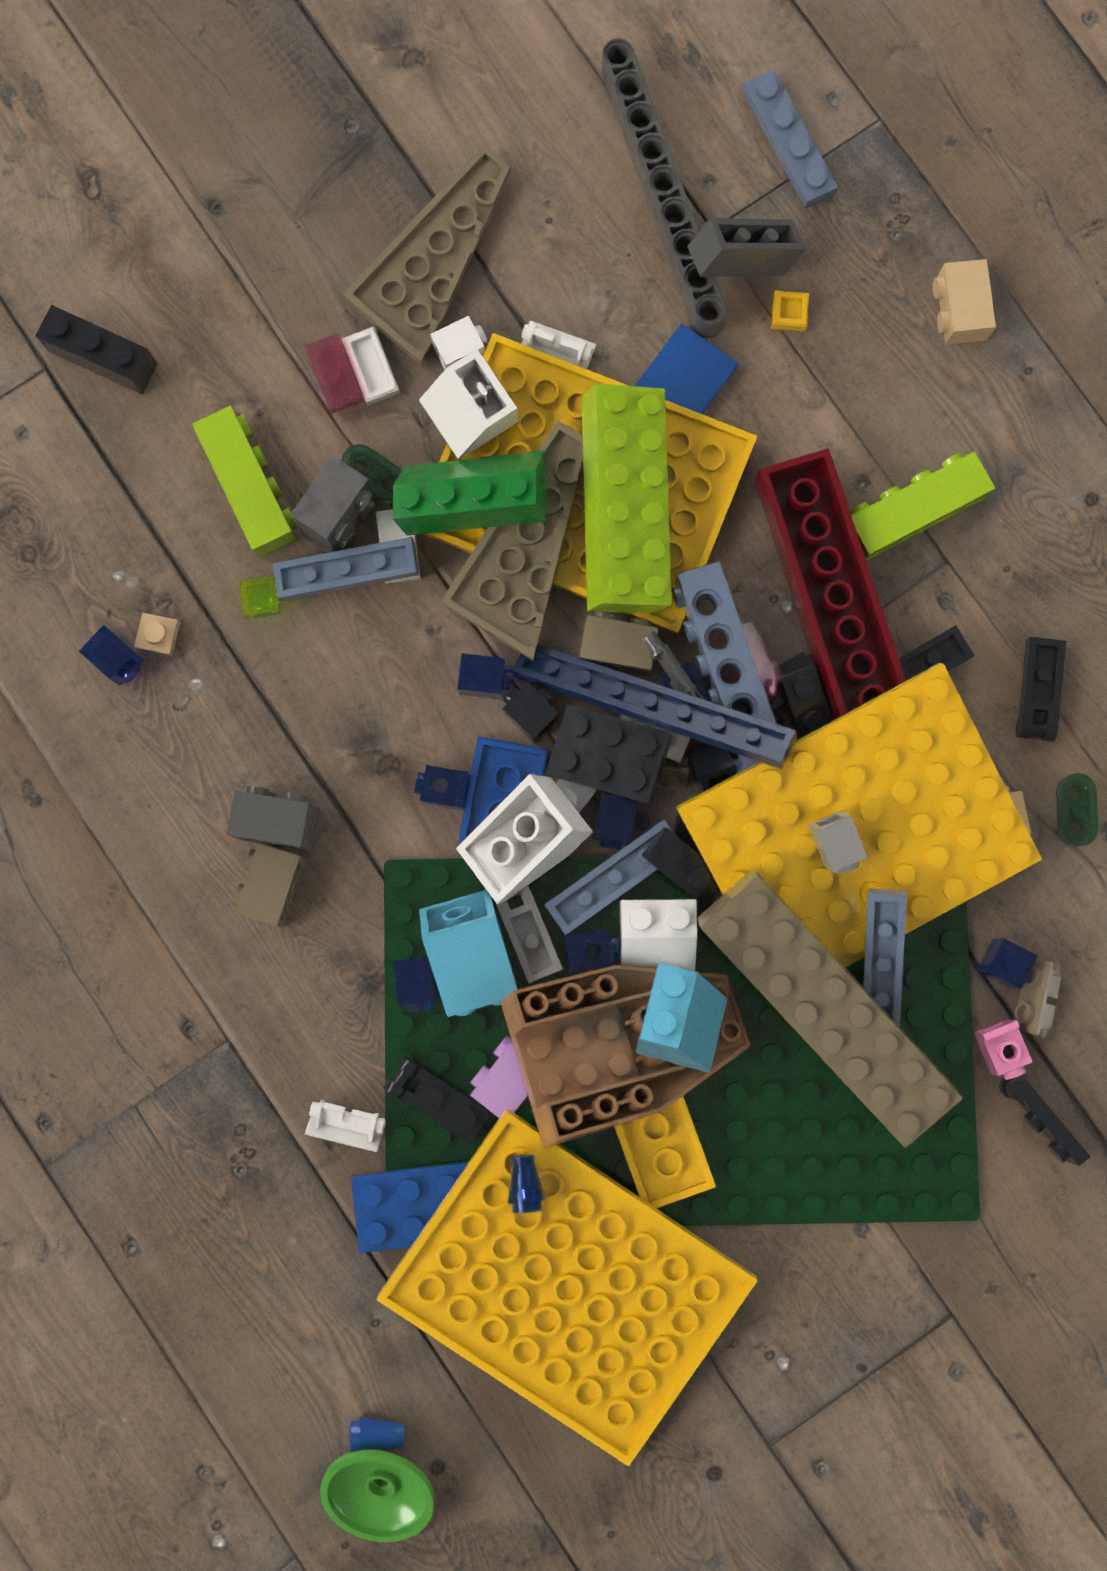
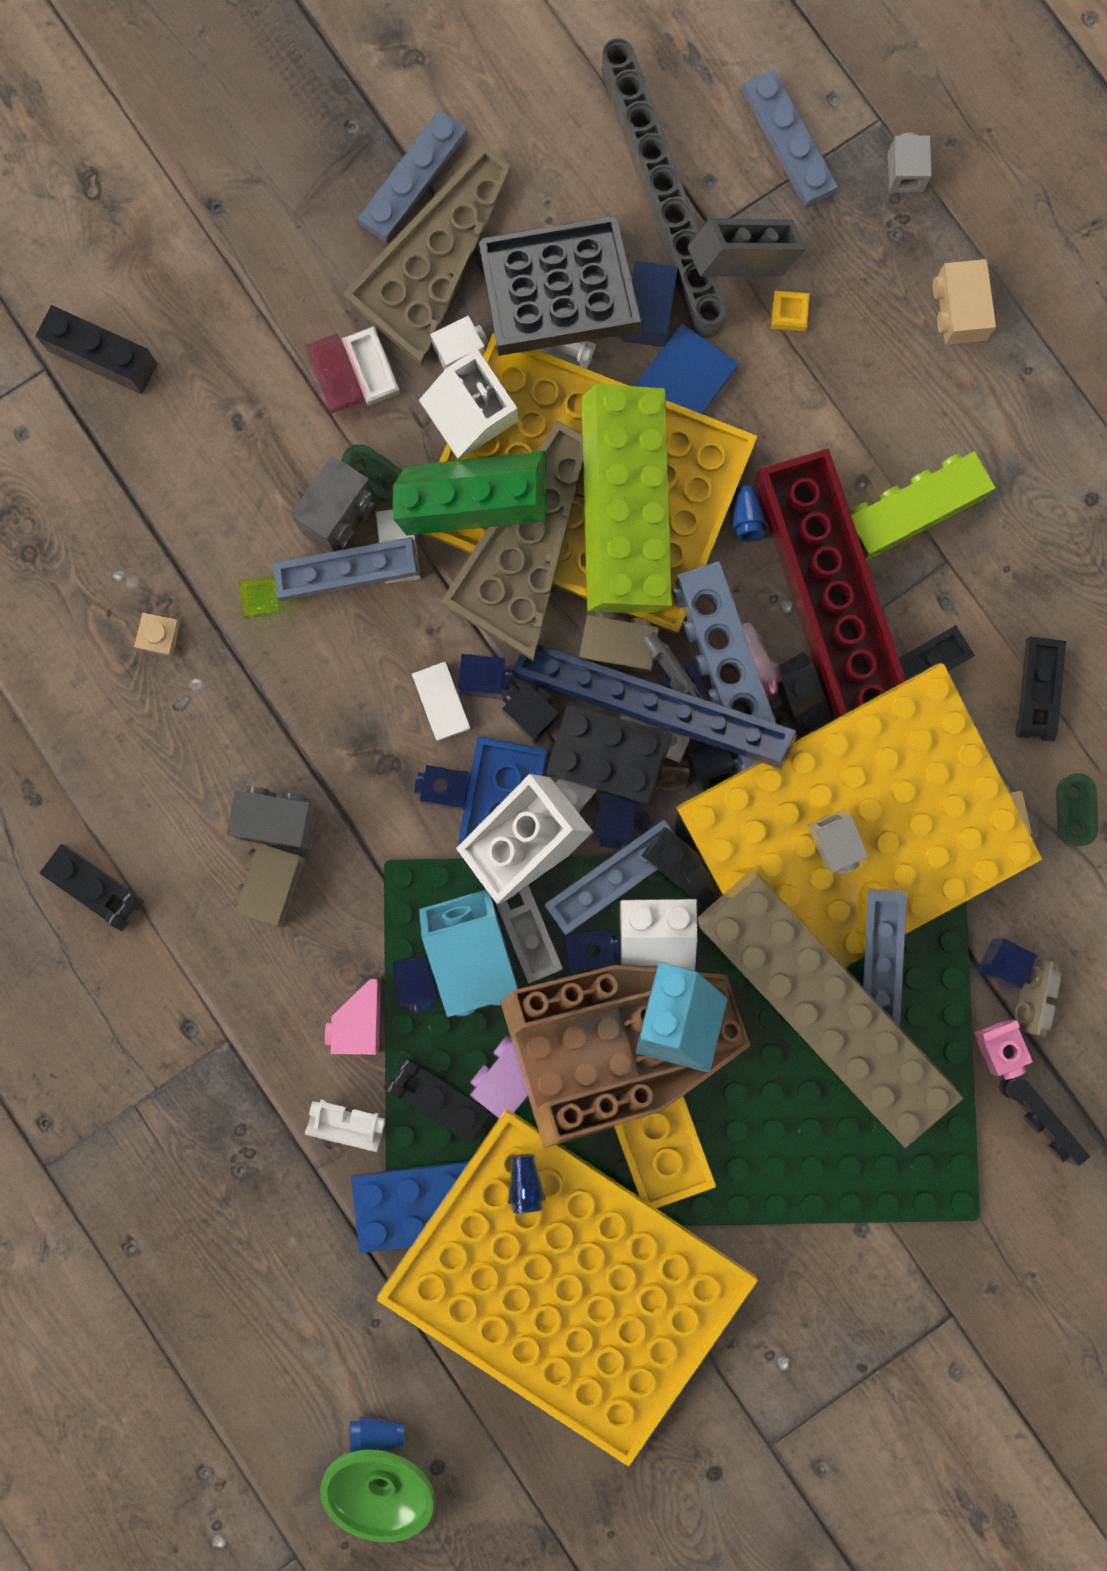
clear blue brick [79,625,144,686] -> none
lime brick [192,405,297,558] -> none
none -> black plate [39,844,144,932]
none -> bright pink slope [325,979,381,1055]
none -> sand blue plate [358,109,468,243]
none -> white tile [412,662,471,742]
none -> plate [478,215,641,356]
none -> dark blue brick [624,260,678,347]
none -> blue cone [733,485,768,542]
none -> light grey brick [888,132,931,193]

